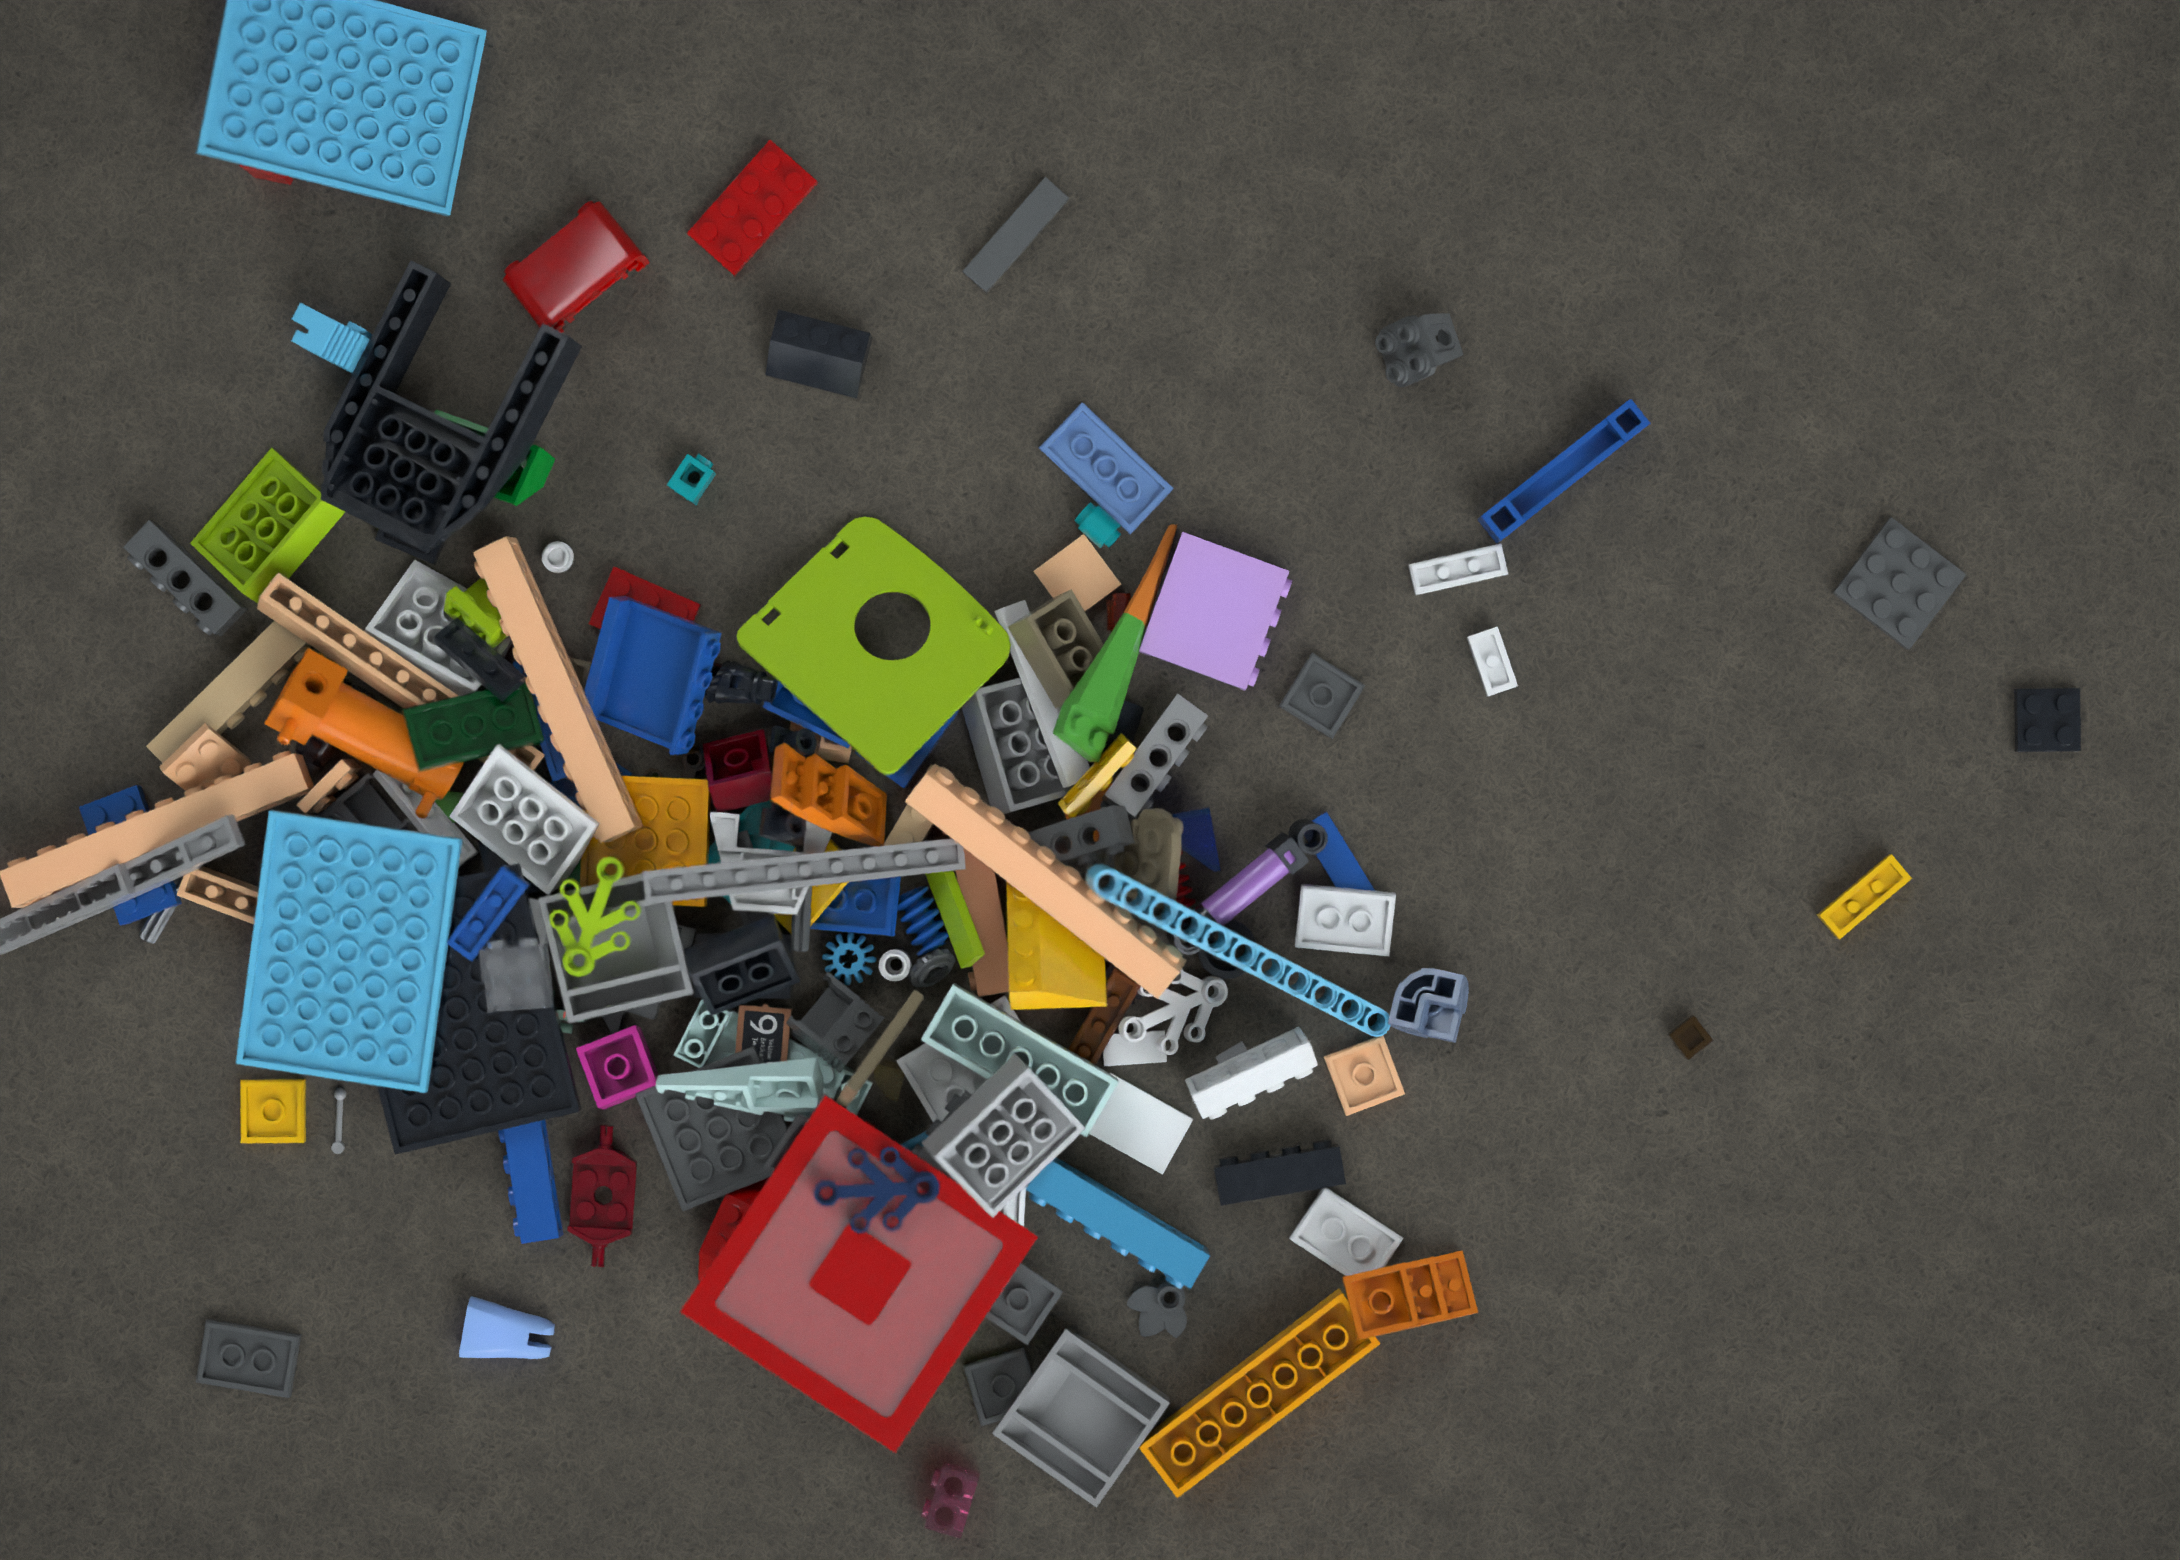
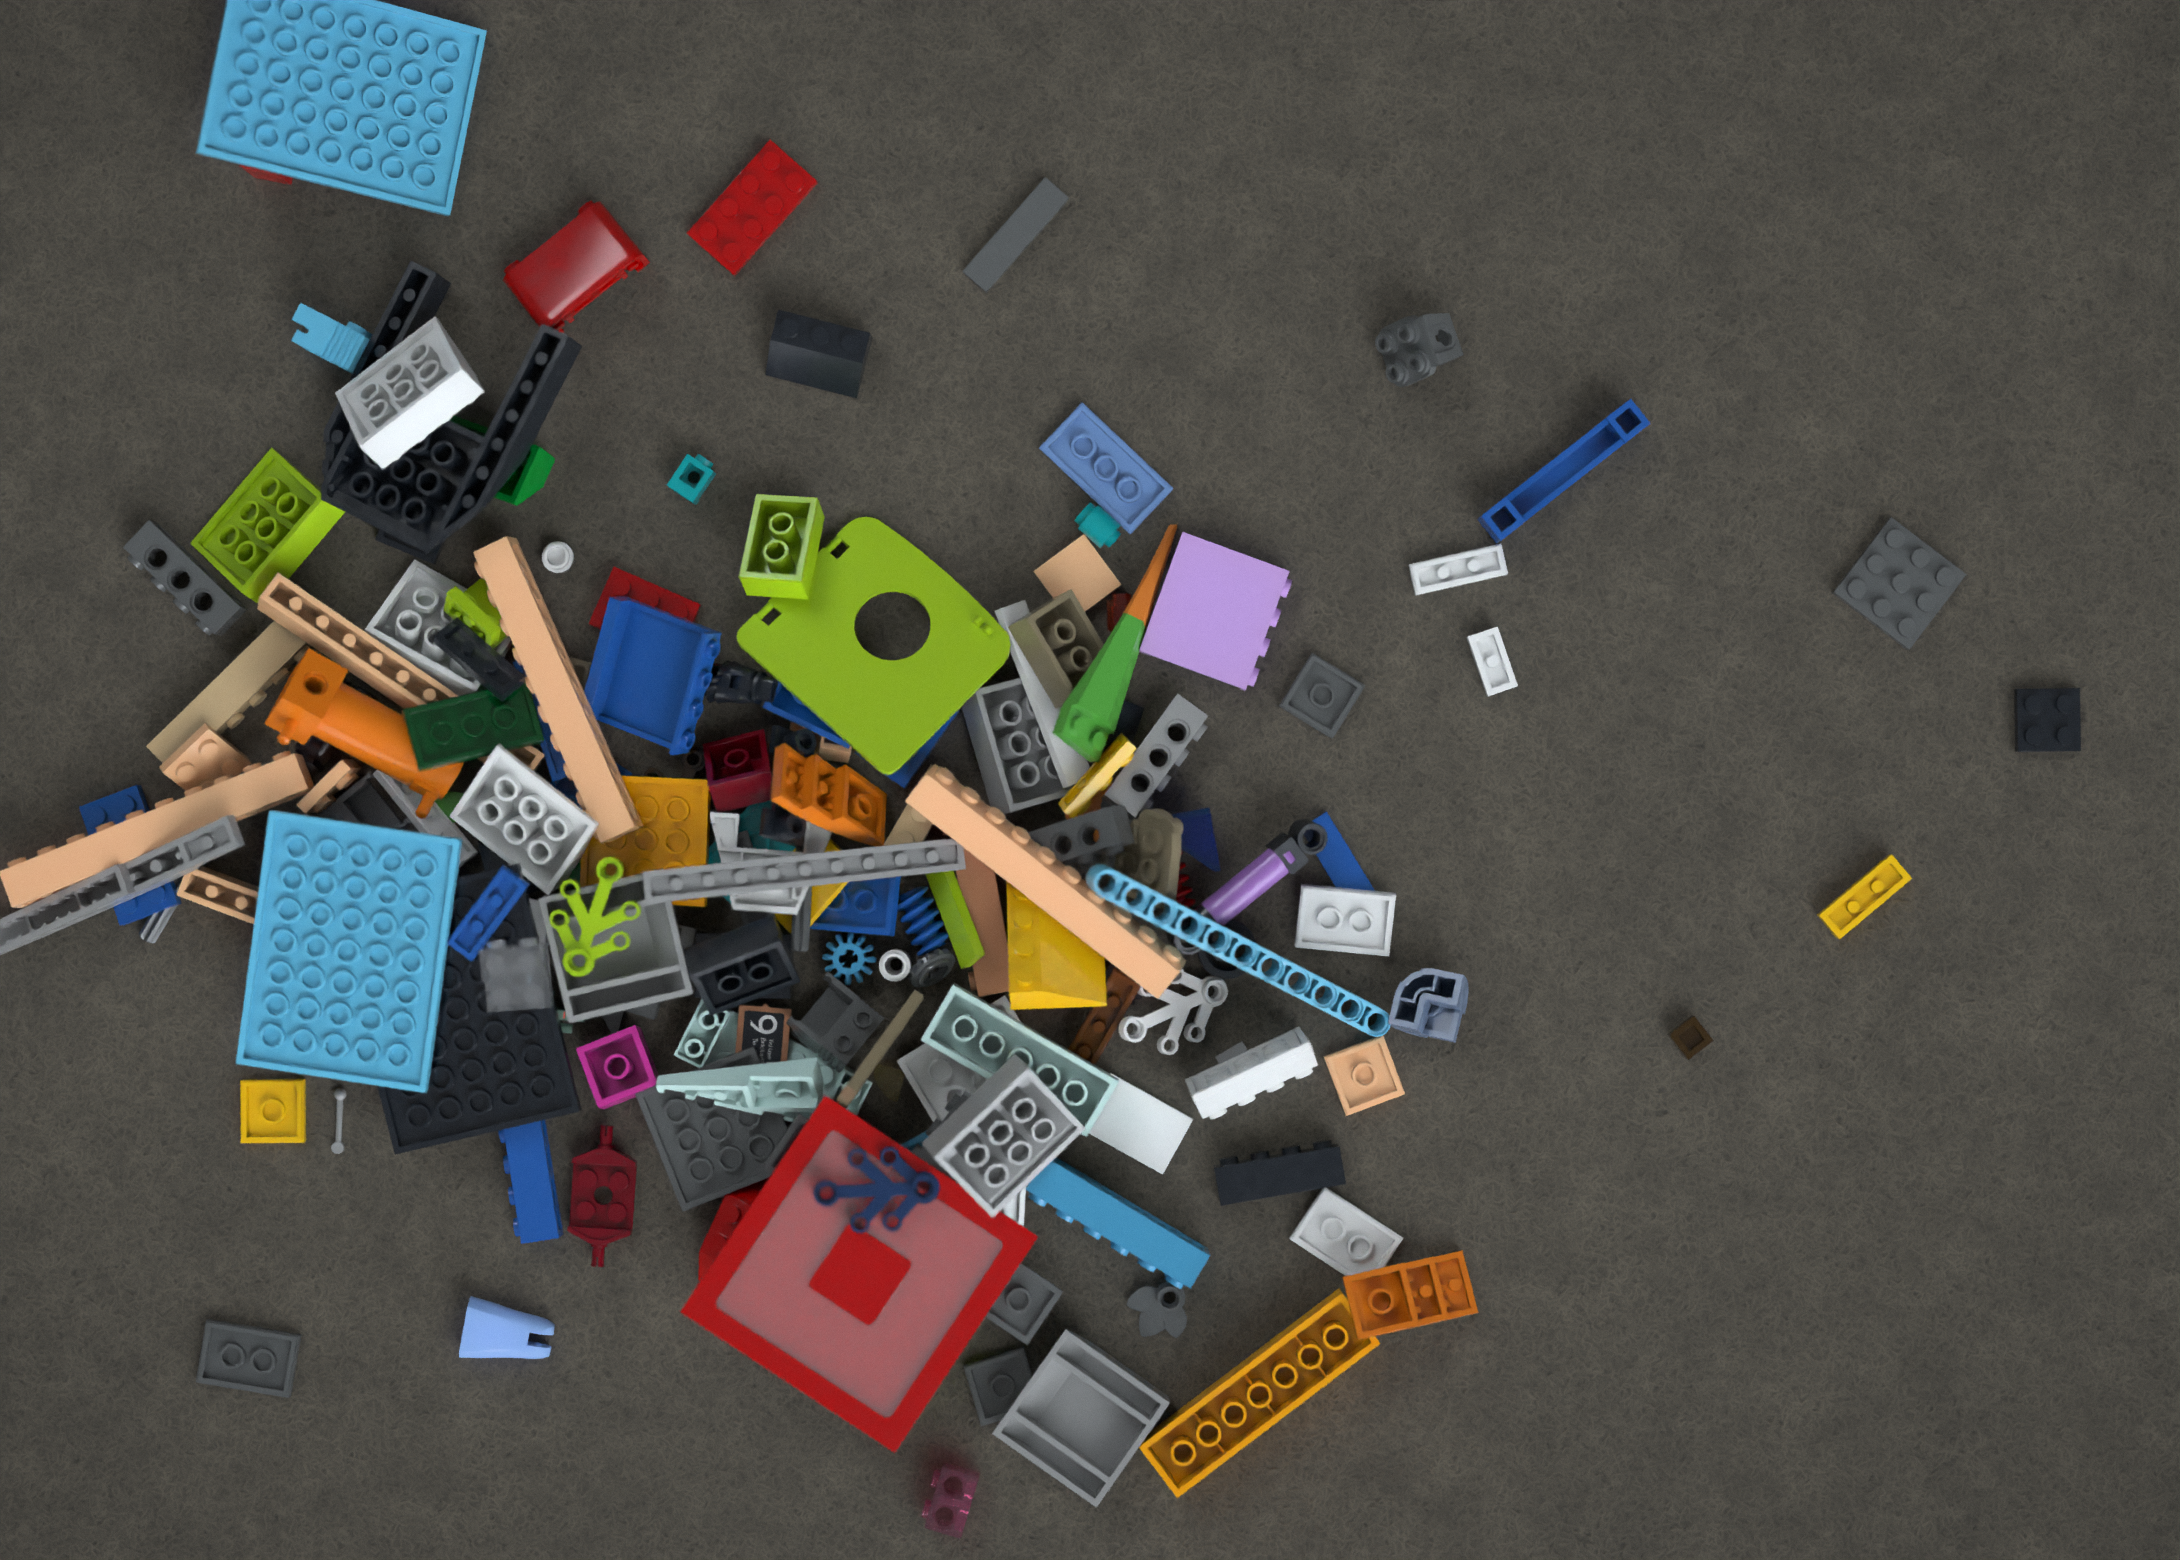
white tile [1103,1030,1167,1066] -> none
none -> white slope [335,316,484,469]
none -> lime brick [739,494,825,599]

